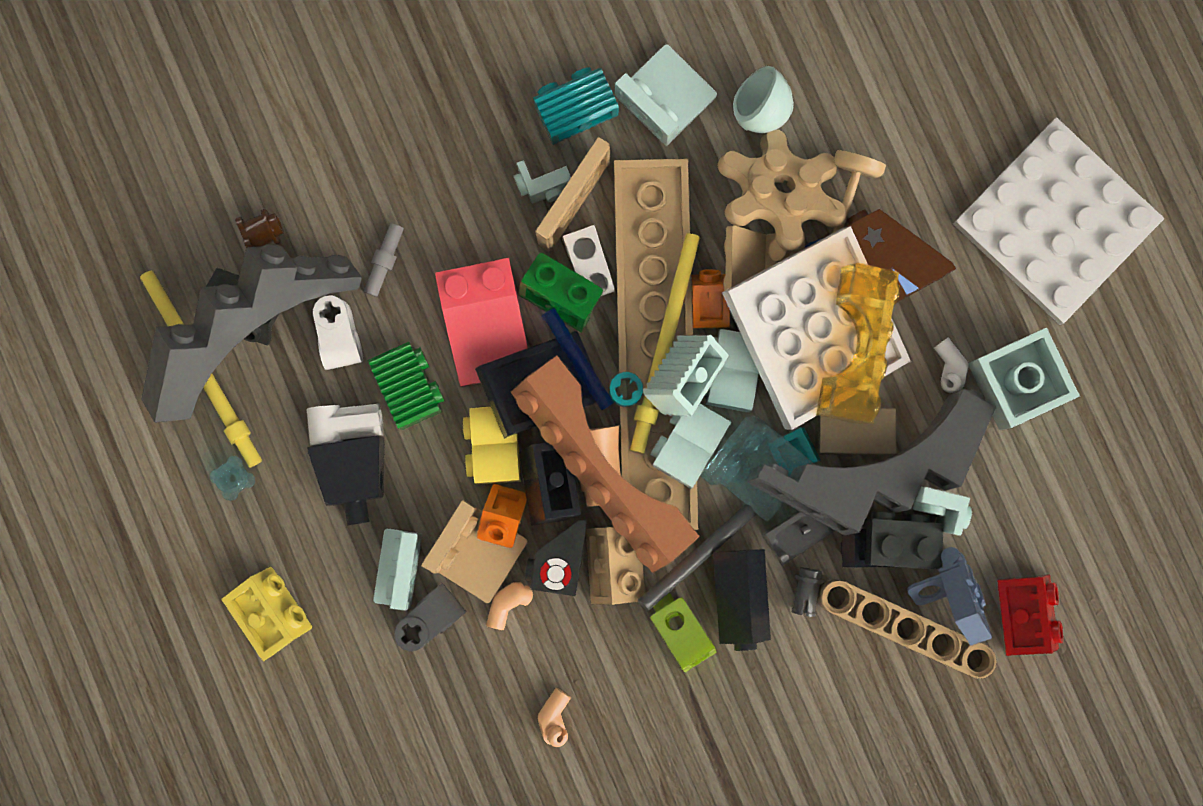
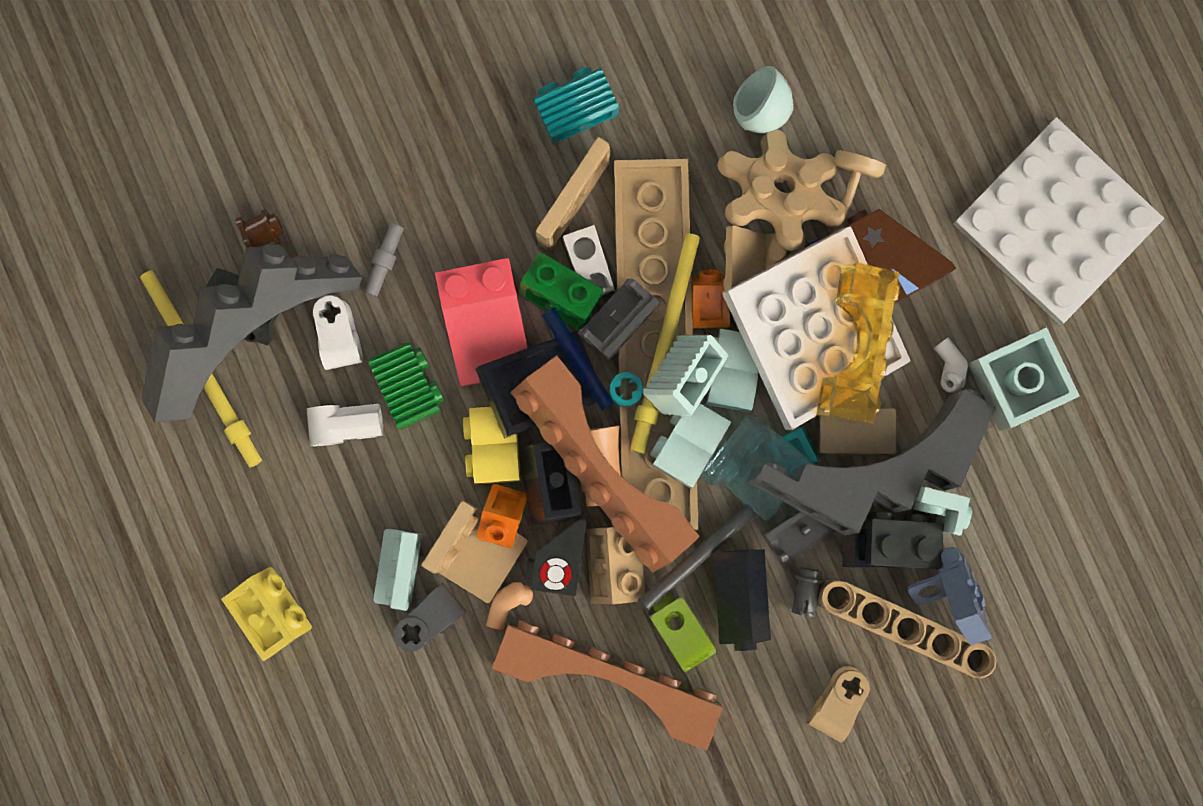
clear light blue plate [210,456,255,501] -> none
black torso [307,436,385,526] -> none
light aqua bracket [513,160,571,204] -> none
light nougat arm [537,687,571,747] -> none
light aqua bracket [615,44,717,146] -> none
red bracket [997,574,1064,656] -> none
none -> nougat arch [492,620,723,751]
none -> dark grey hinge [578,278,660,361]
none -> tan piece [807,666,870,743]

